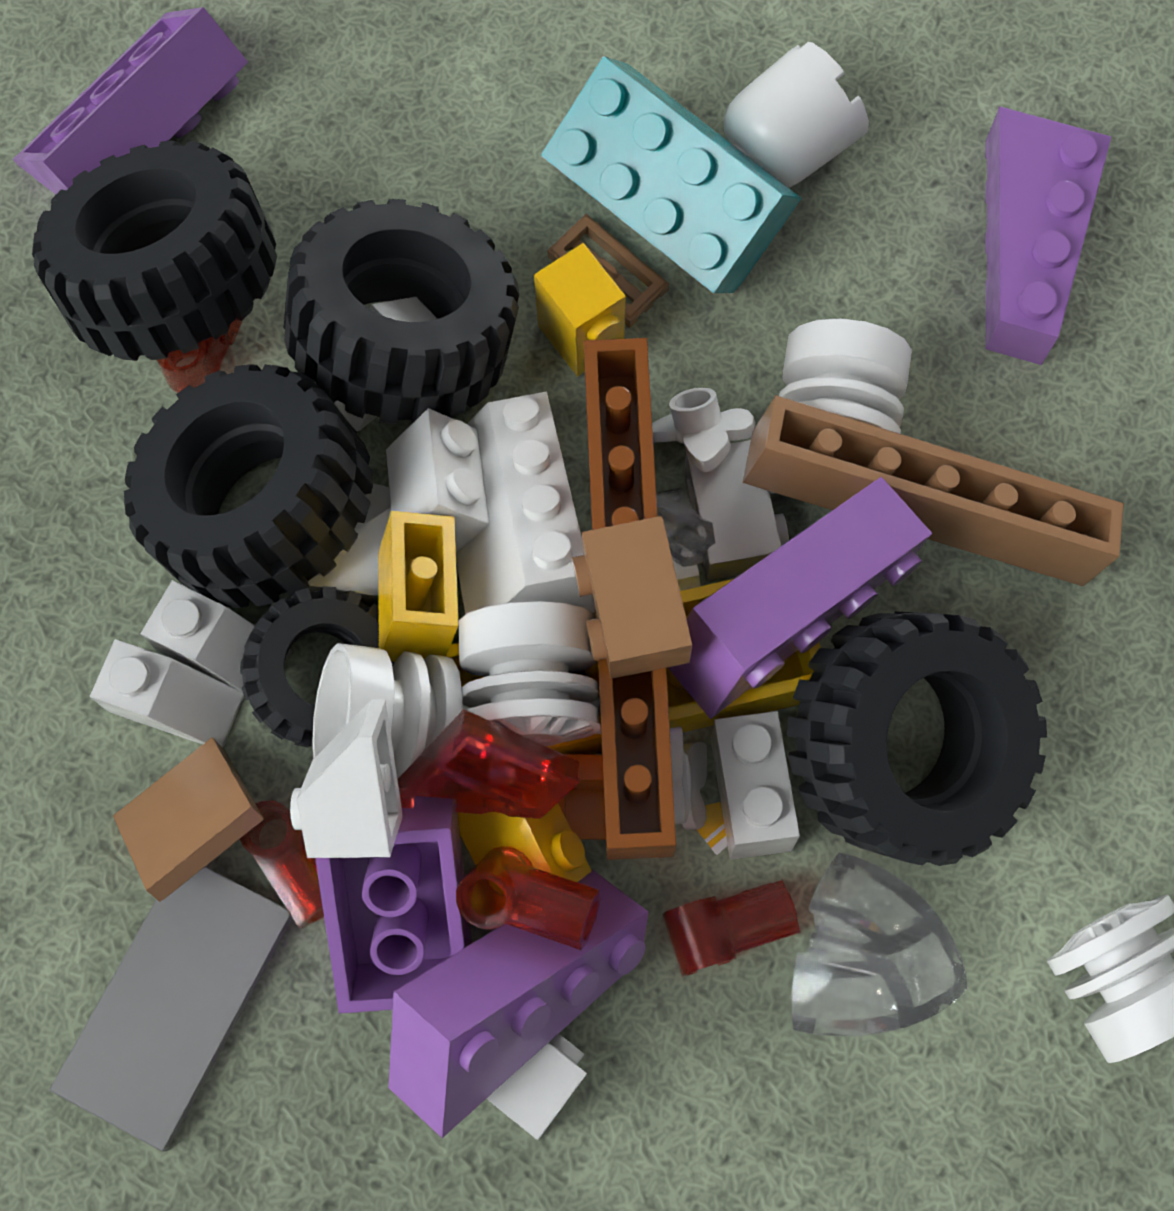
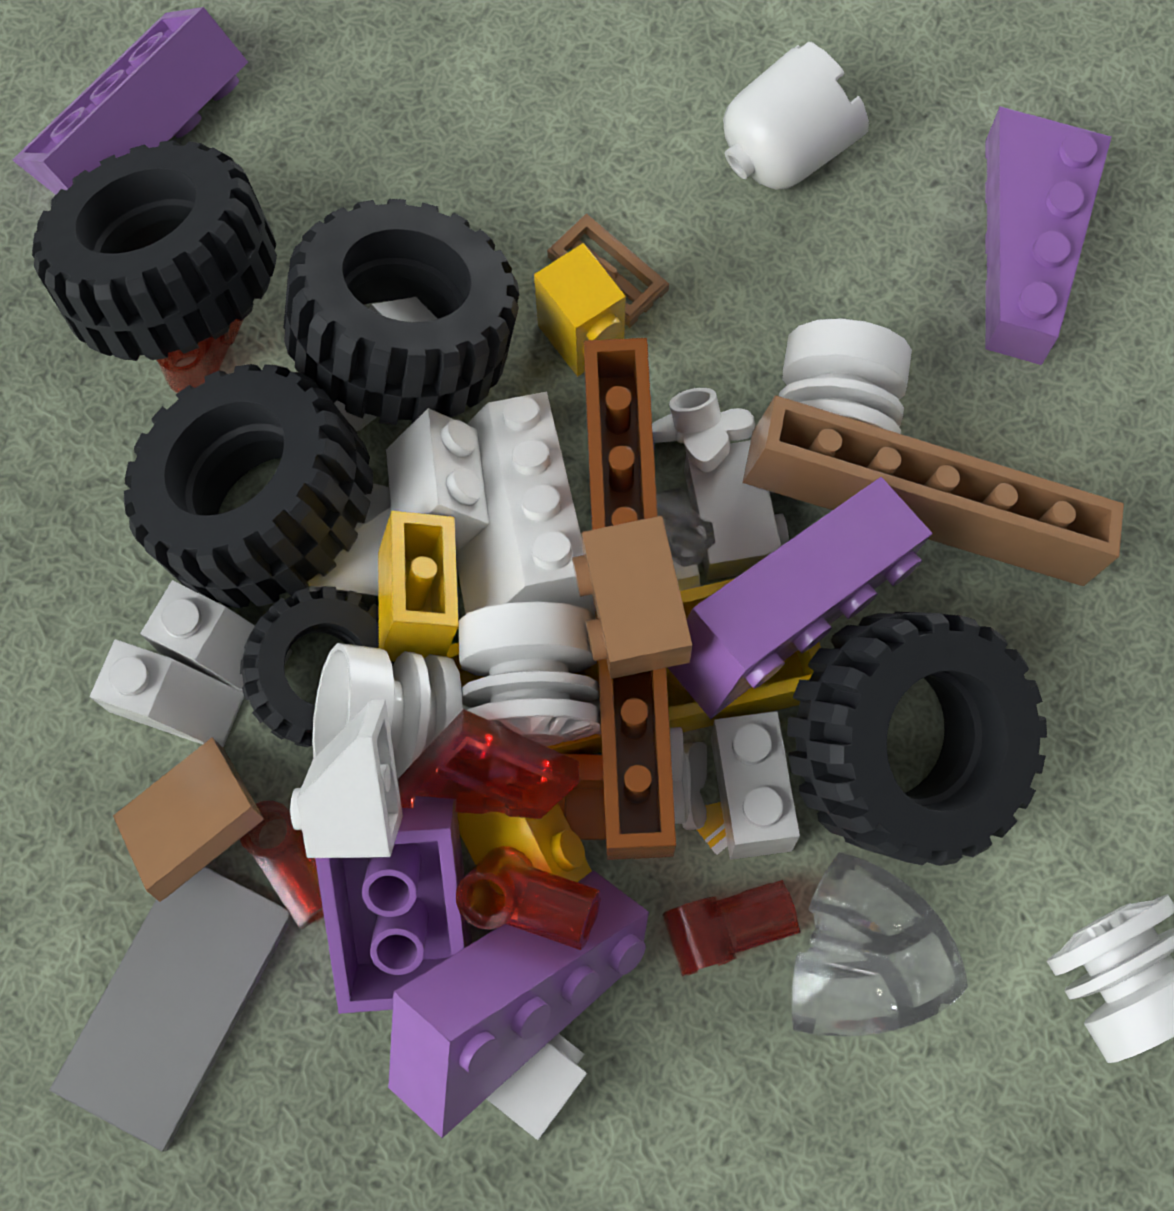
brick [541,56,802,293] -> none

